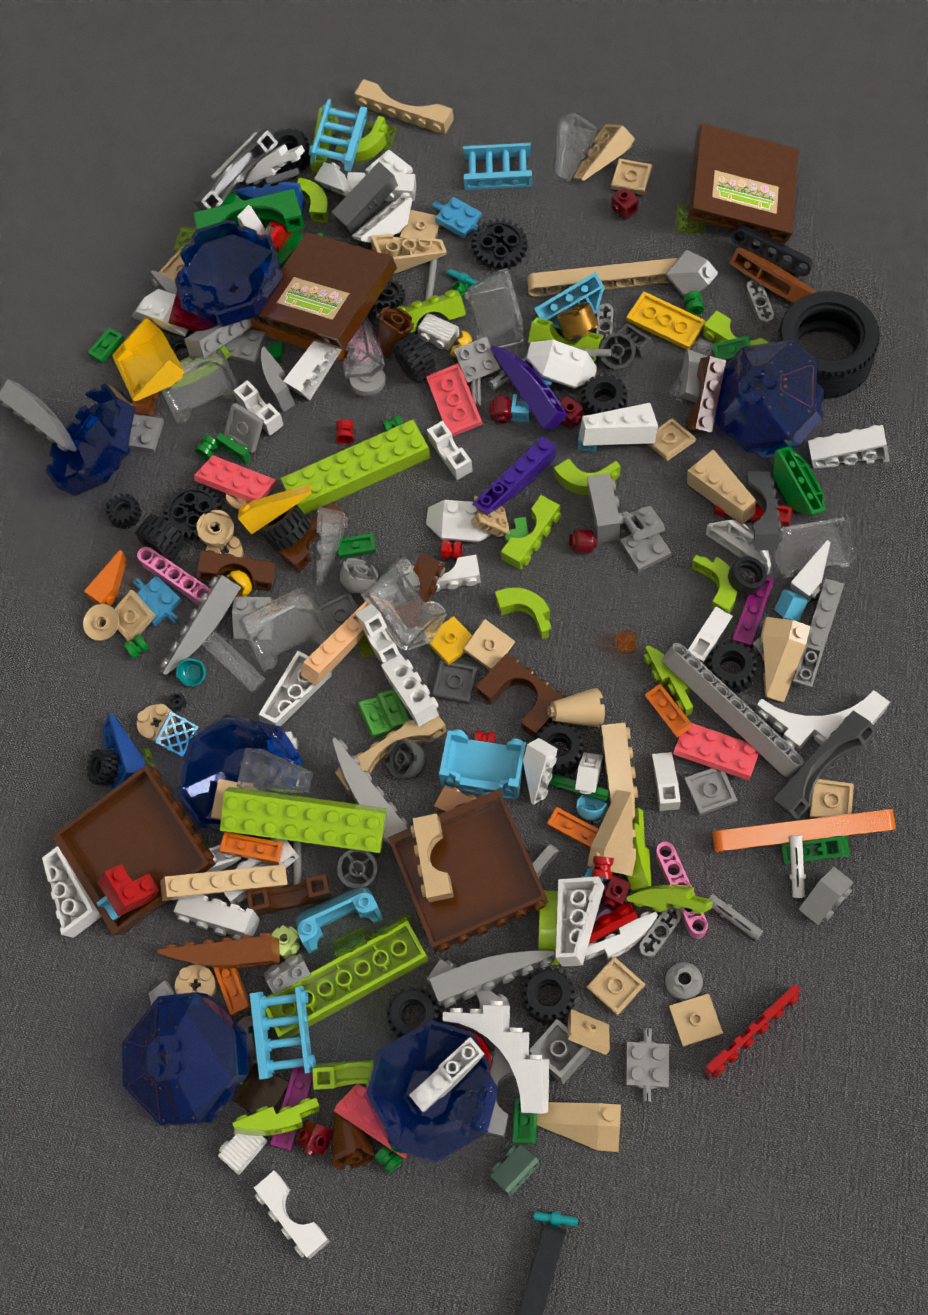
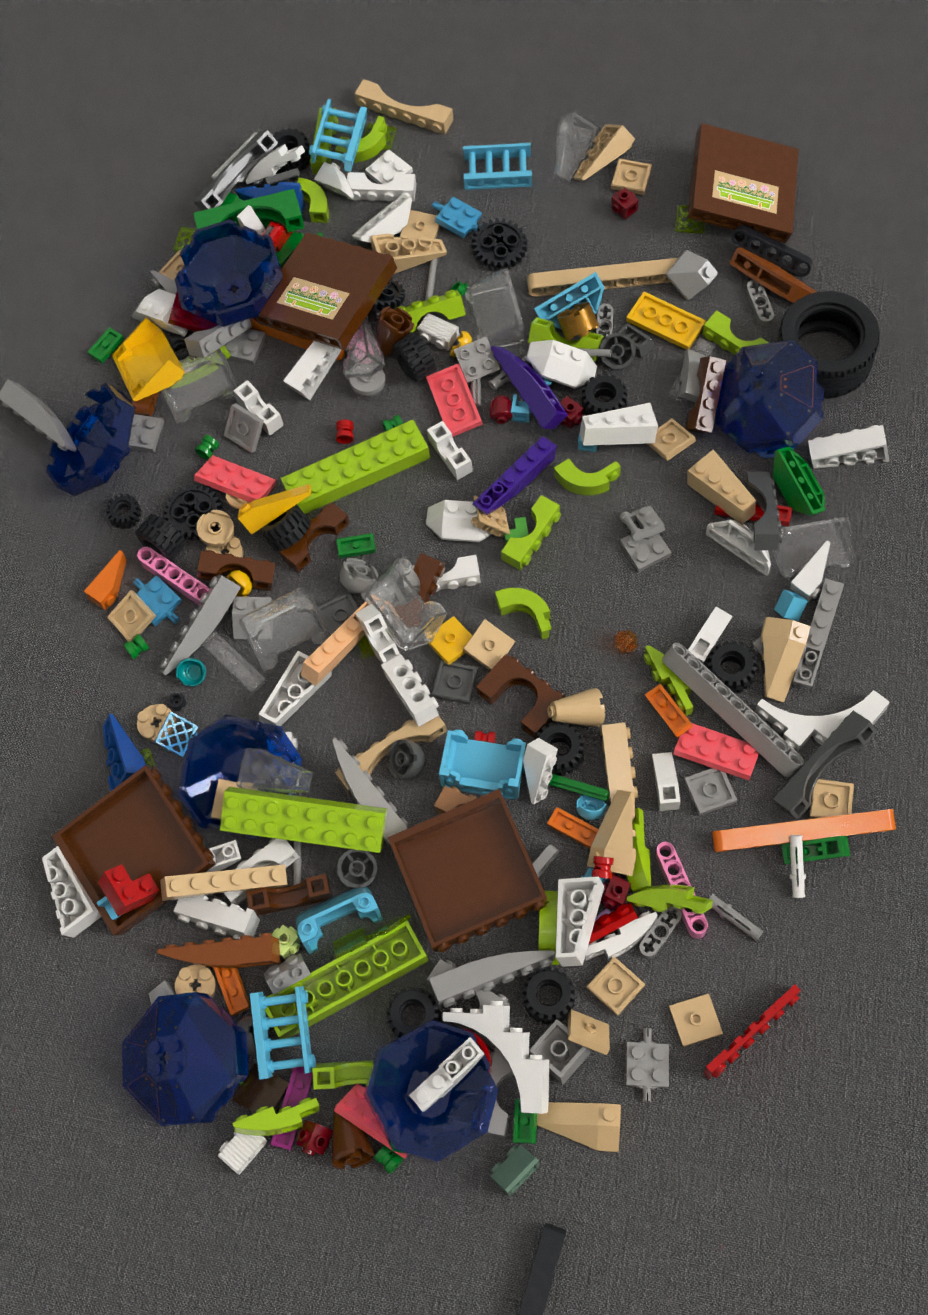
tan dish [83,604,119,641] -> none
black tyre [86,749,119,785] -> none
green plate [216,433,251,465] -> none
orange plate [219,831,284,864] -> none
white arch [254,1171,330,1259] -> none
light grey slope [261,347,295,412] -> none
green slope [267,342,285,363] -> none
clear wedge [317,507,348,588] -> none
dark grey brick [332,162,398,235] -> none
bright green slope [358,689,409,738] -> none
tan arch [411,813,454,902] -> none
red wheel [441,540,462,560] -> none
teal bar [447,269,480,289] -> none
teal bar [534,1211,578,1227] -> none
dark red head [569,529,598,554] -> none
white slope [575,752,603,794] -> none
light grey wedge [587,473,623,543] -> none
light grey piece [665,962,703,1001] -> none
green wheel [684,291,704,316] -> none
lime arch [691,555,737,614] -> none
green plate [713,336,752,360] -> none
black tyre [728,556,767,595] -> none
magenta plate [732,575,774,648] -> none
light grey brick [799,867,854,925] -> none

